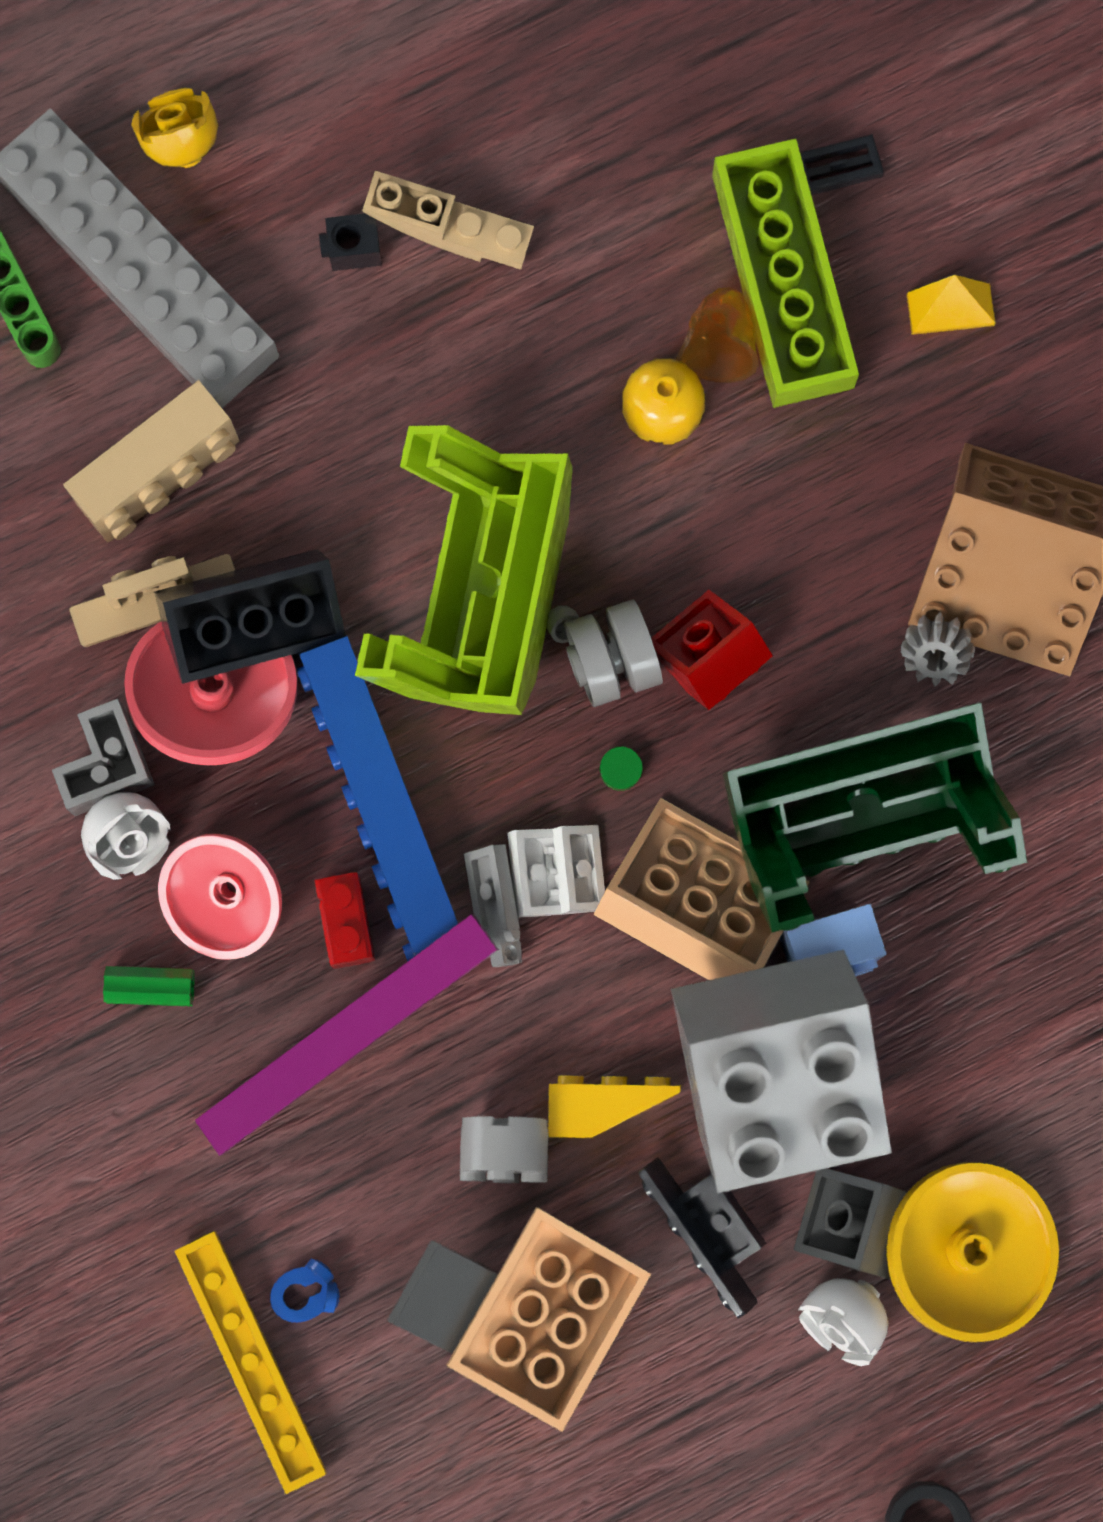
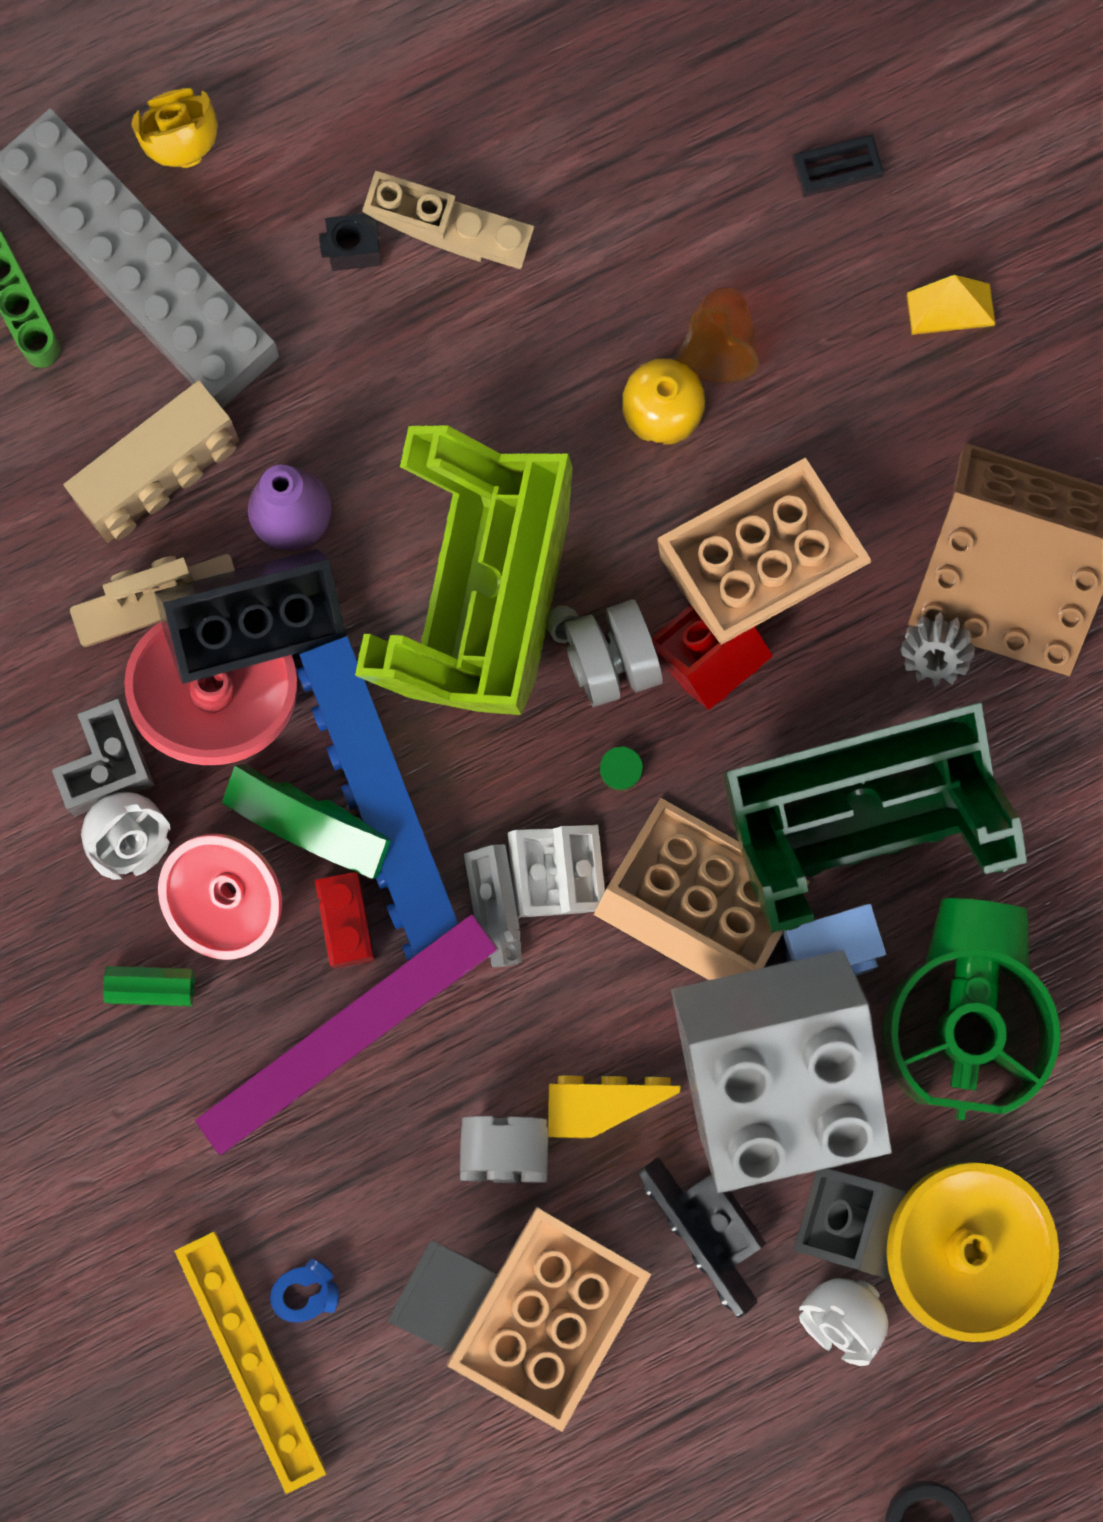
lime brick [712,139,859,408] -> none
none -> green slope [222,764,391,879]
none -> medium lavender cone [248,465,332,551]
none -> light nougat slope [657,457,871,645]
none -> green animal [882,898,1060,1120]

